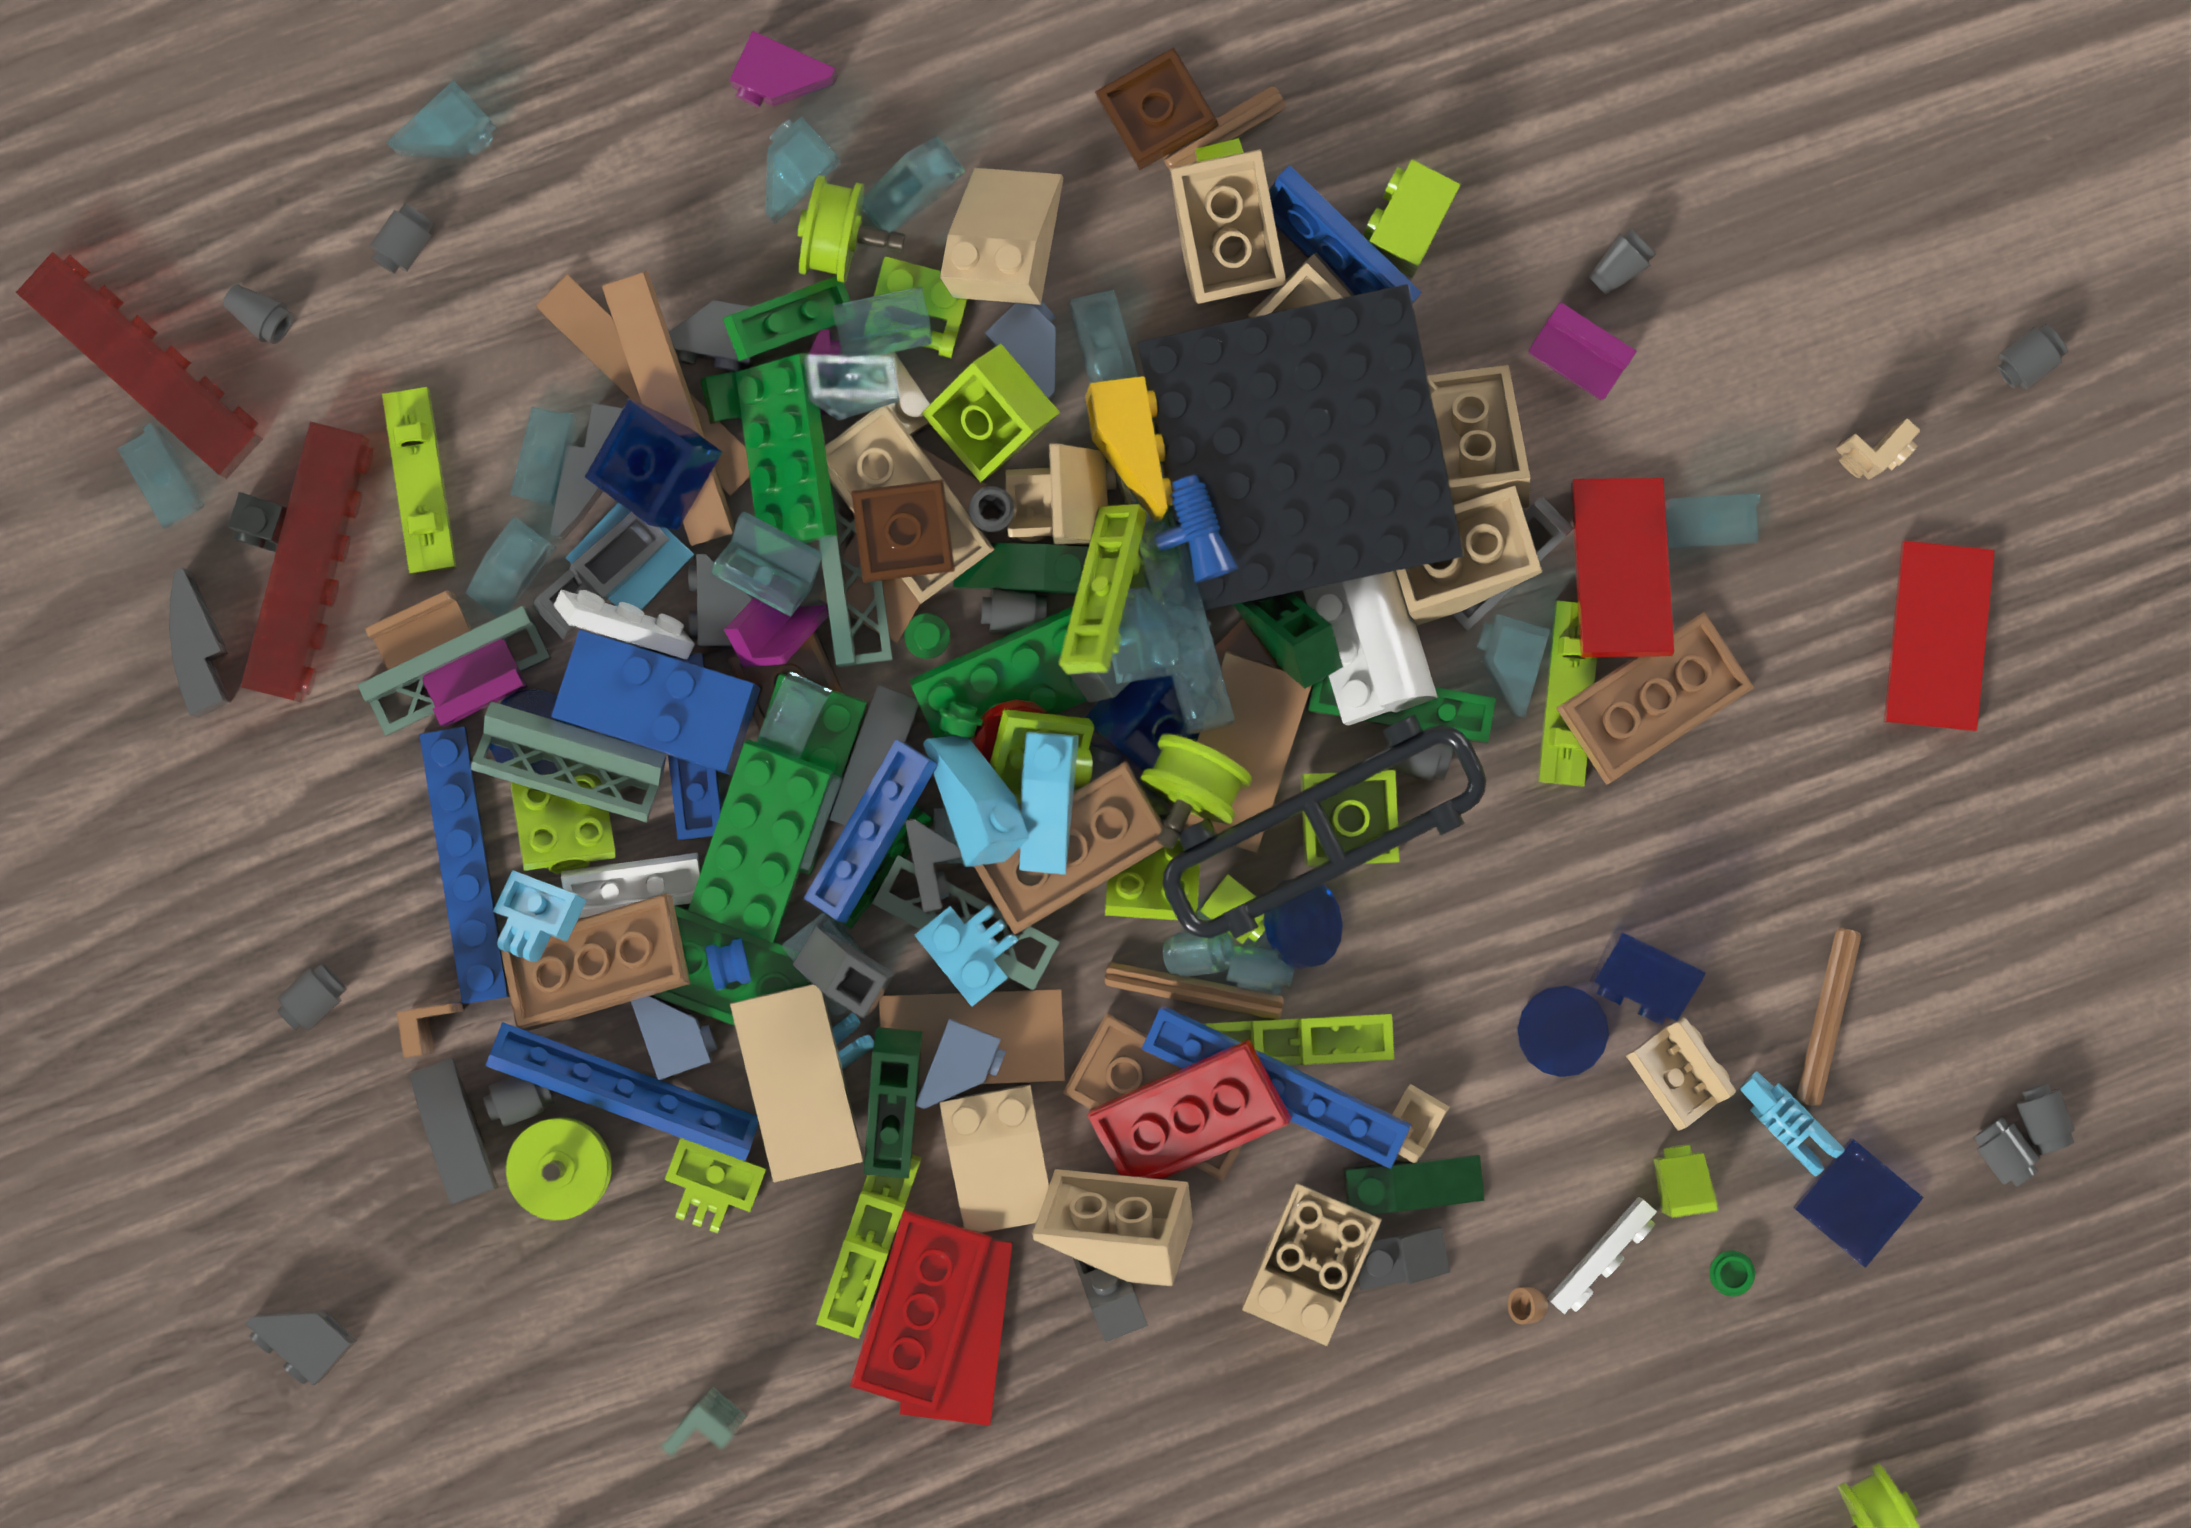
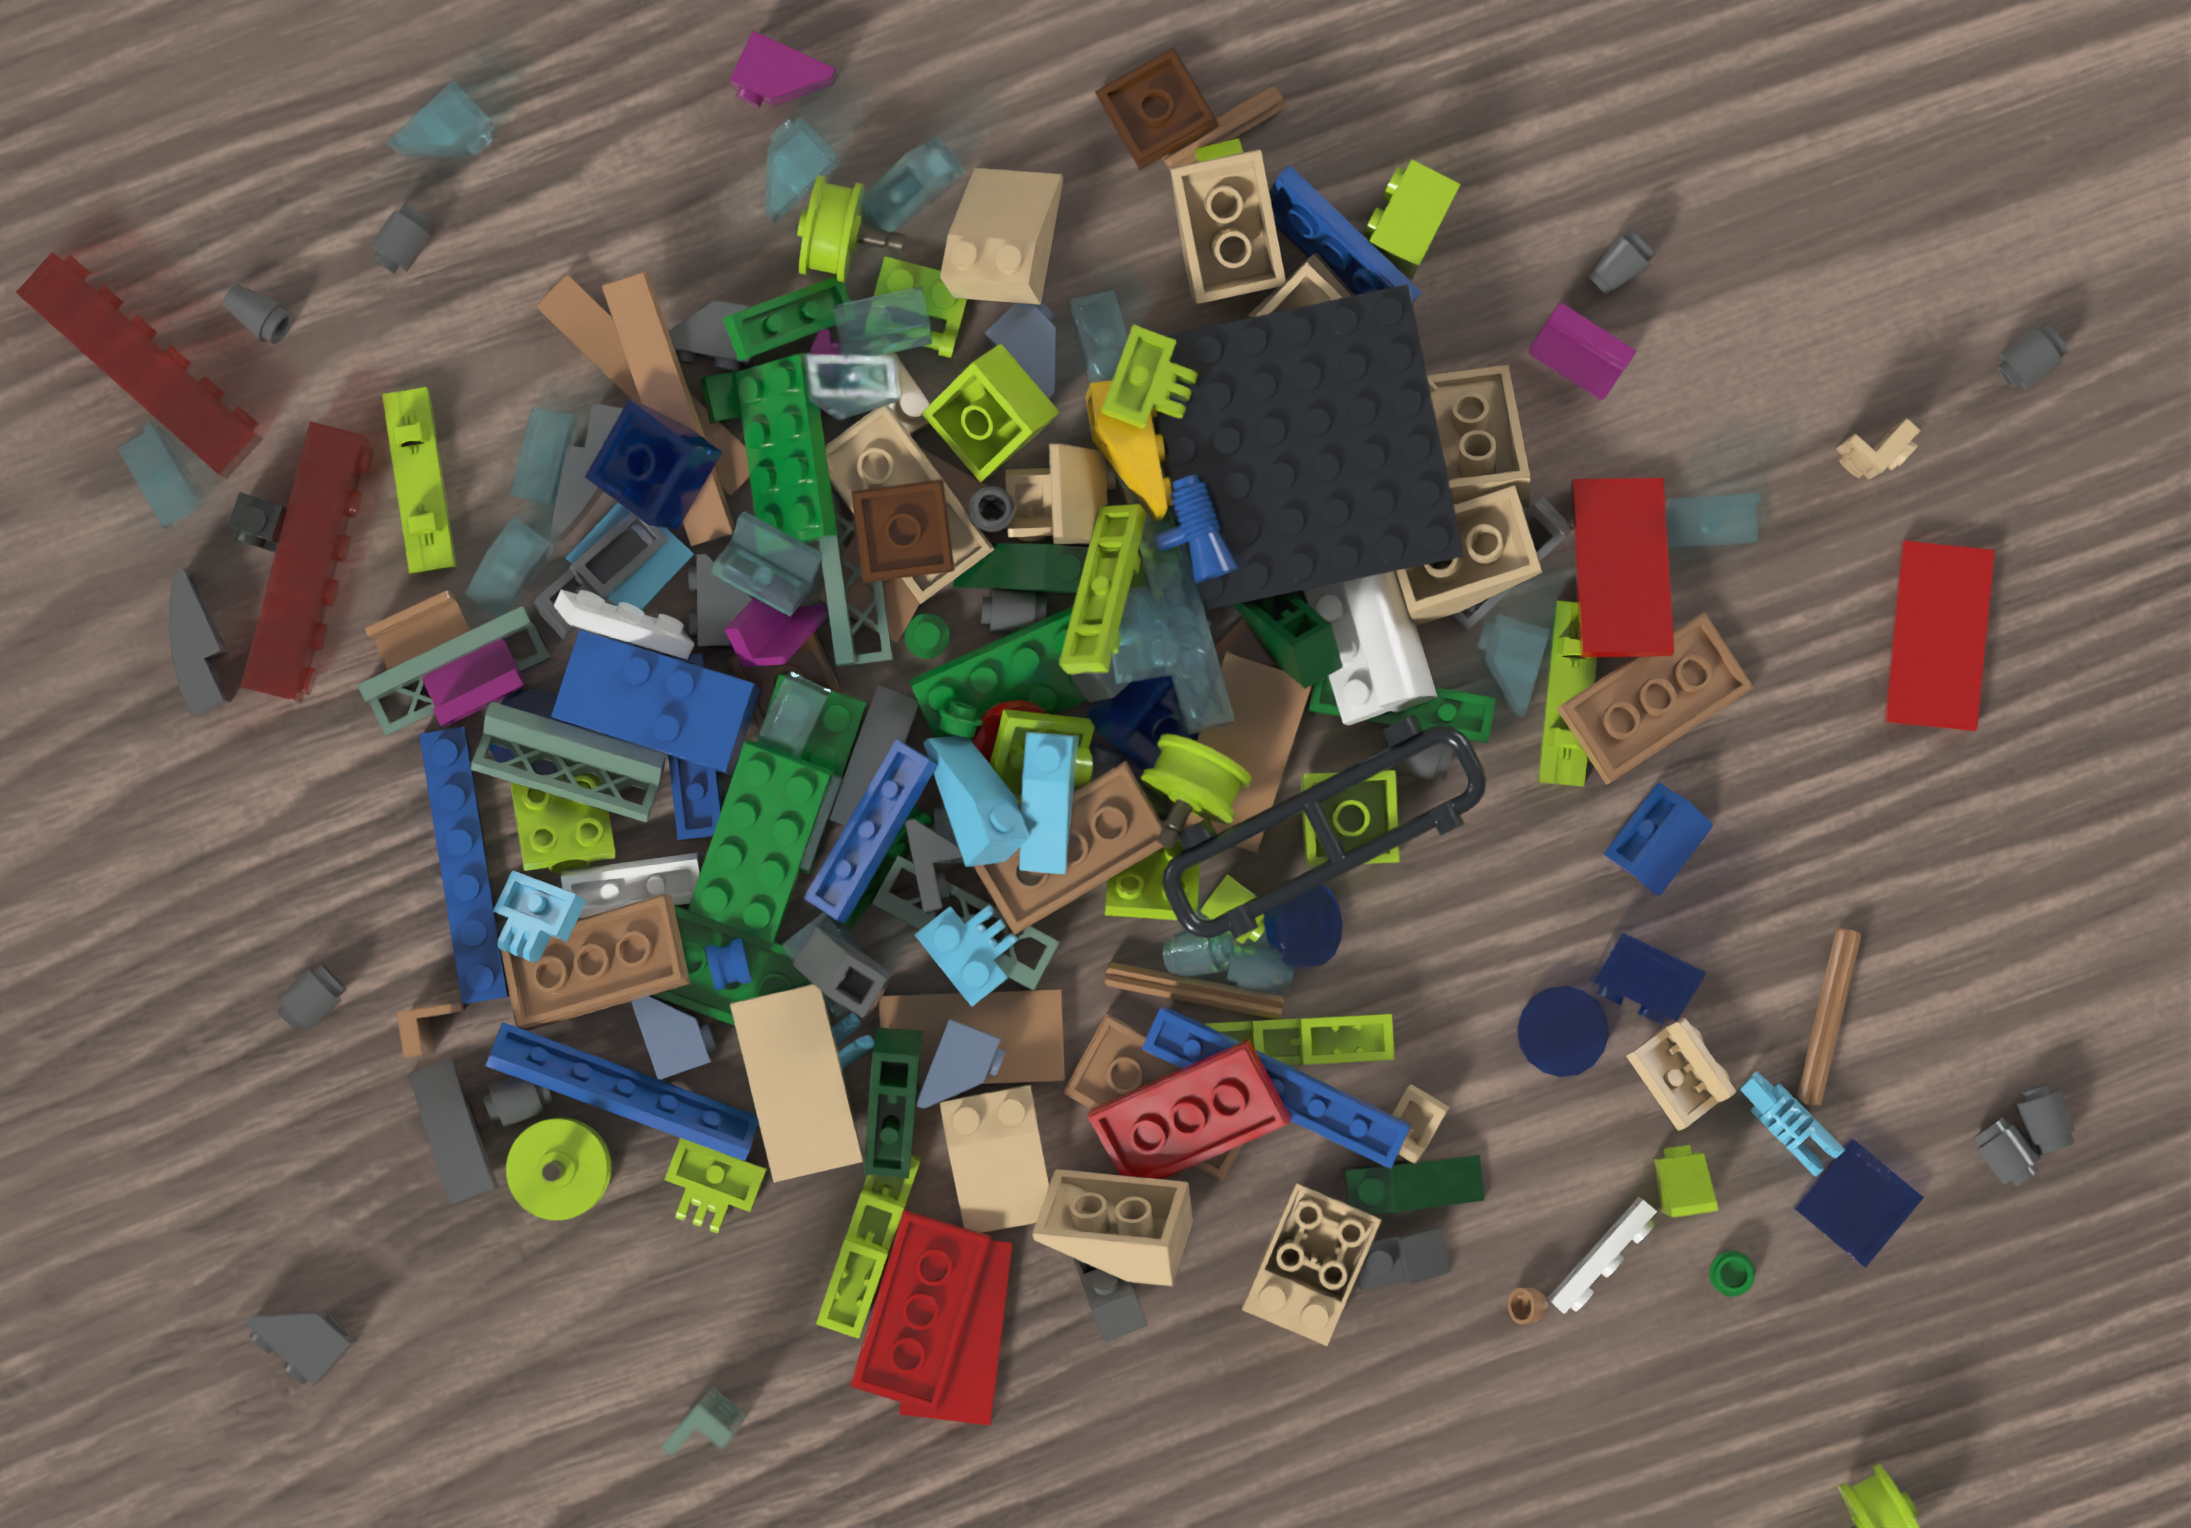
none -> lime hinge [1100,324,1198,429]
none -> blue panel [1604,782,1713,896]

